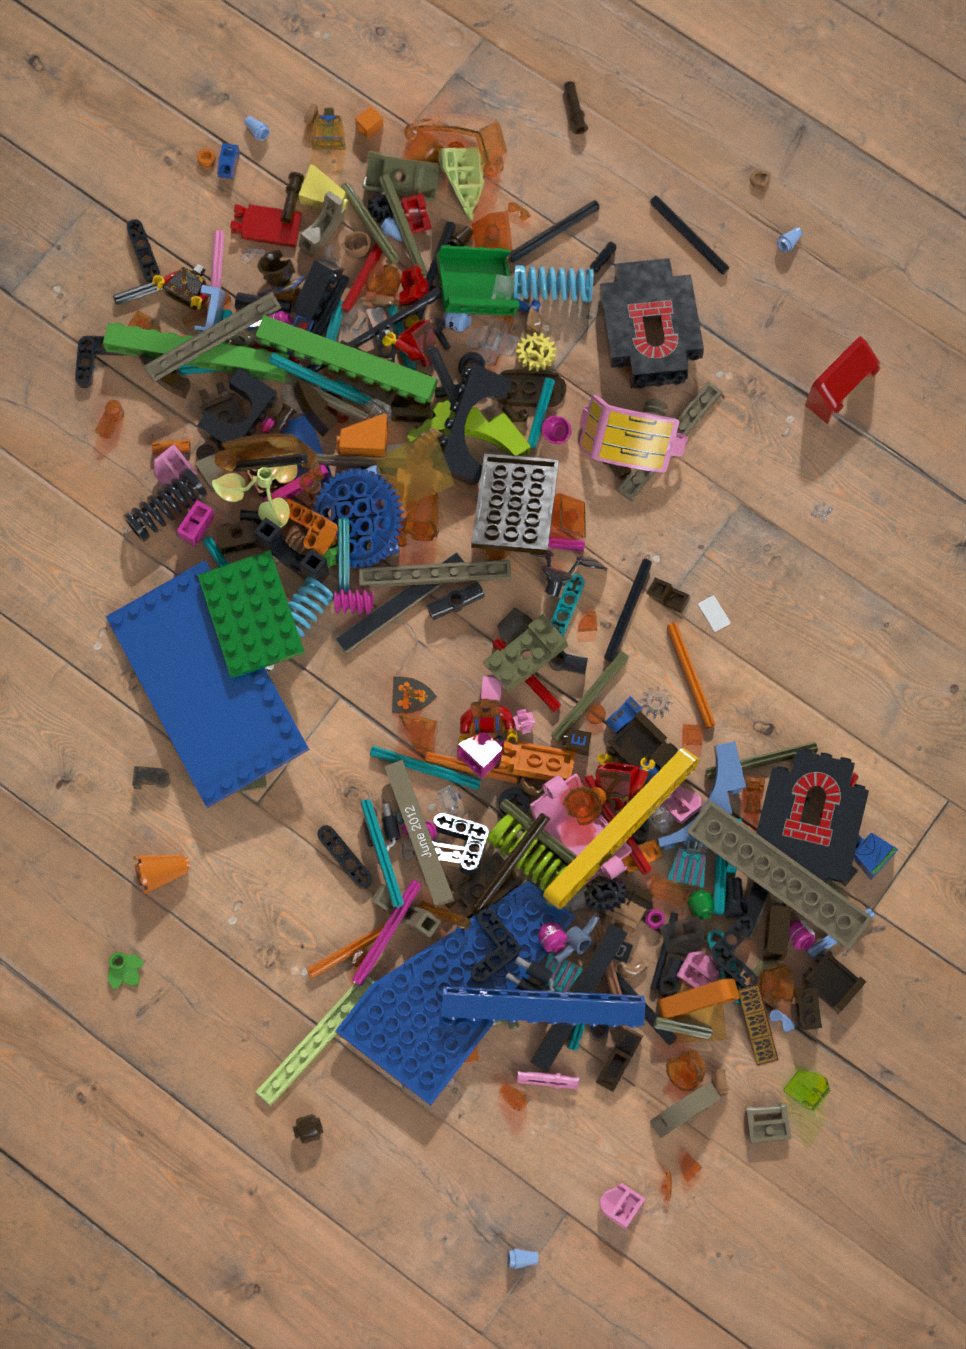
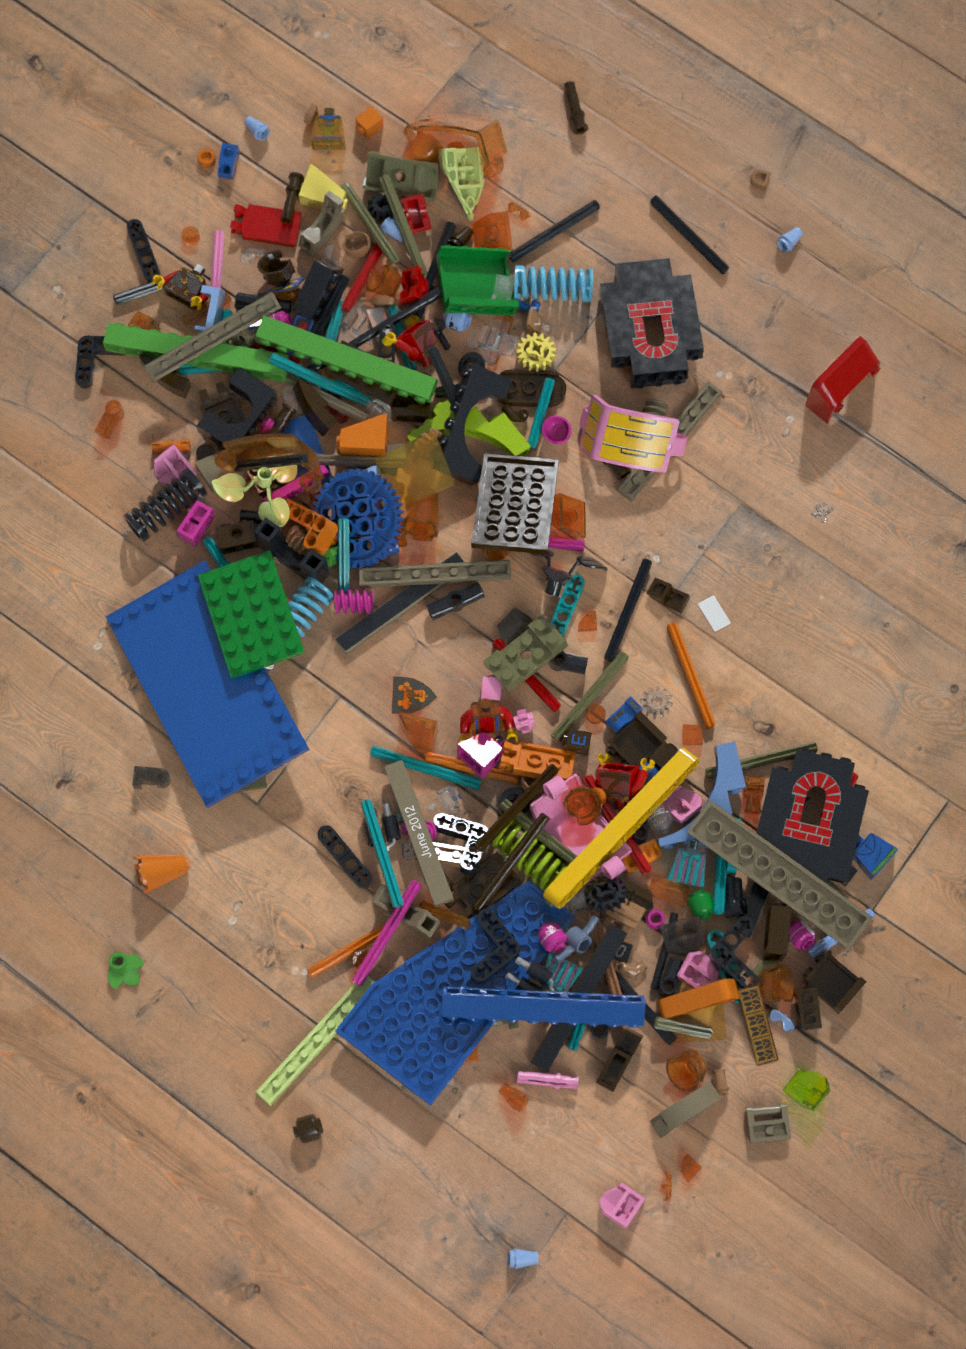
black axle [590,241,617,273] -> none
none -> clear orange tile [181,226,200,245]
none -> dark brown axle [475,764,559,852]

